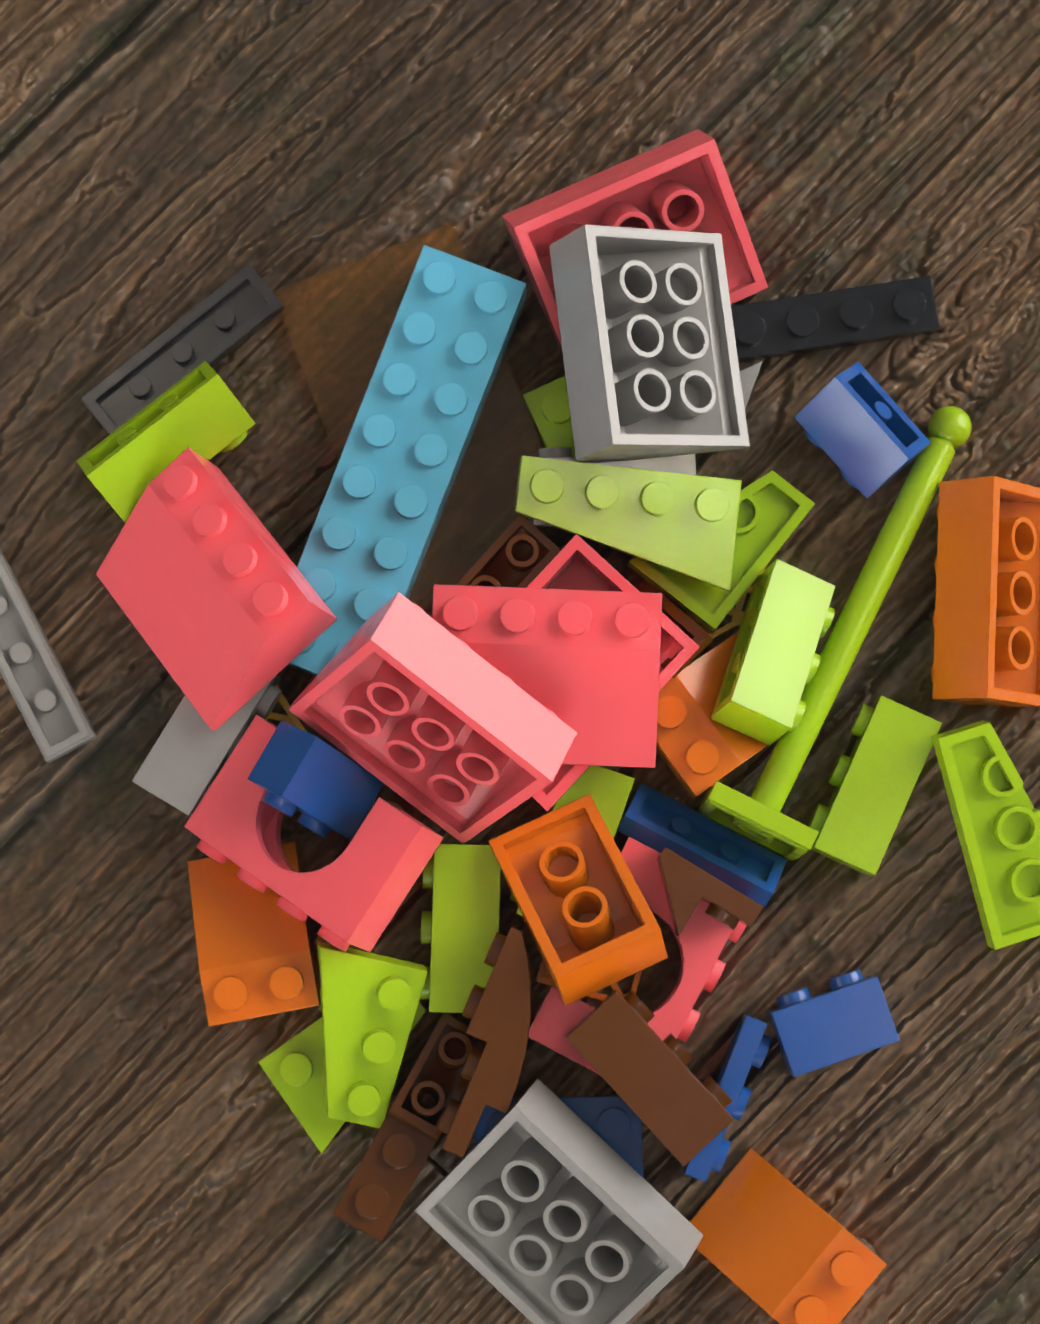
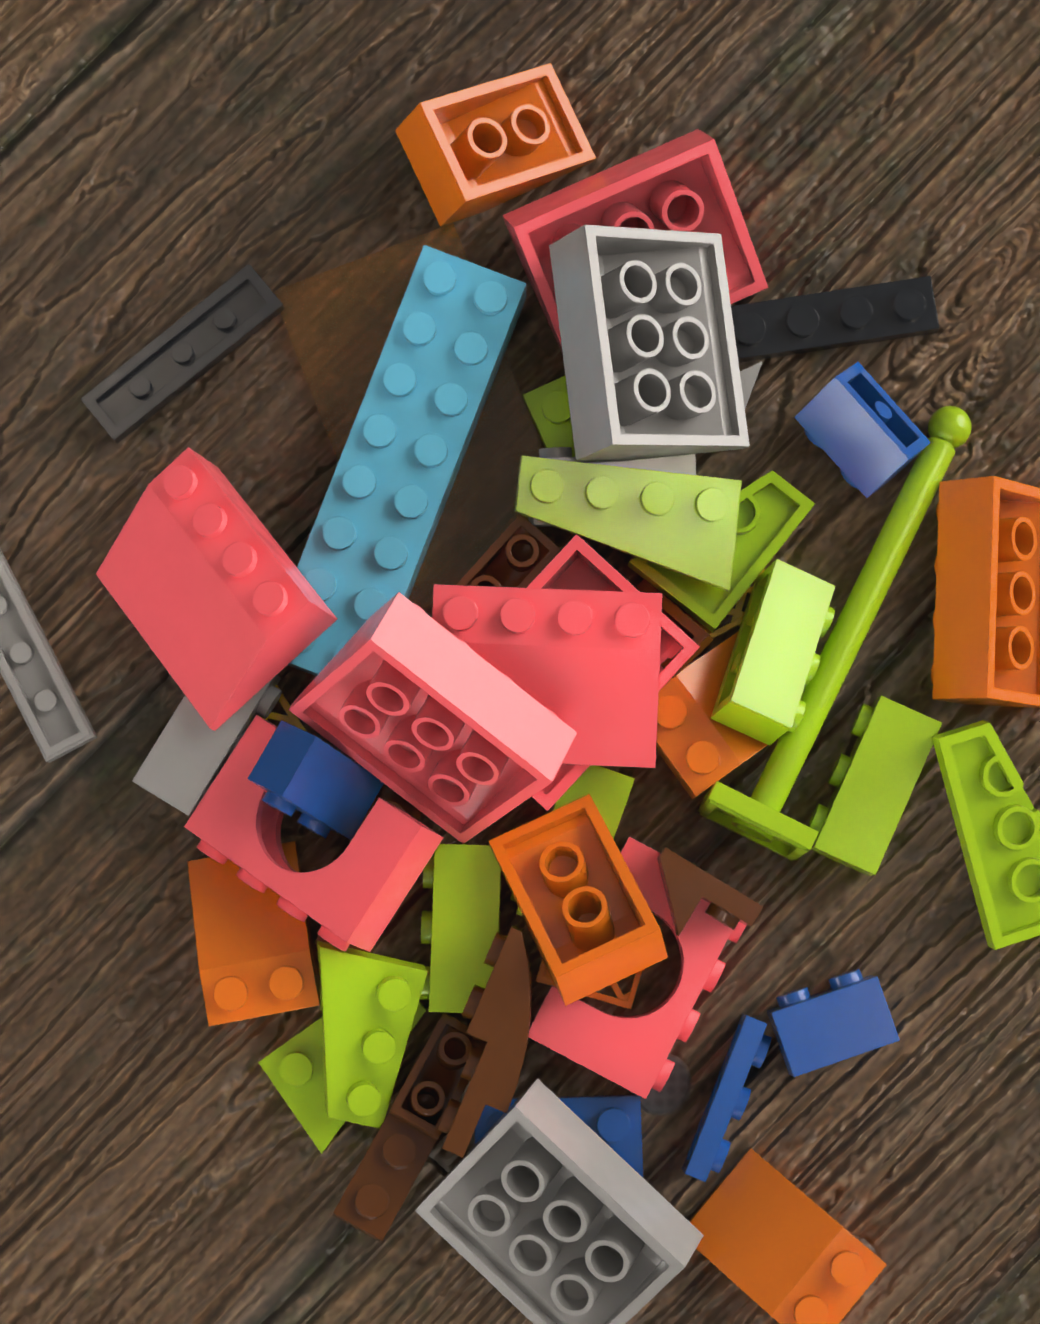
lime brick [77,361,256,523] -> none
reddish brown brick [566,990,734,1166] -> none
blue plate [617,783,787,908] -> none
none -> orange slope [395,63,596,227]

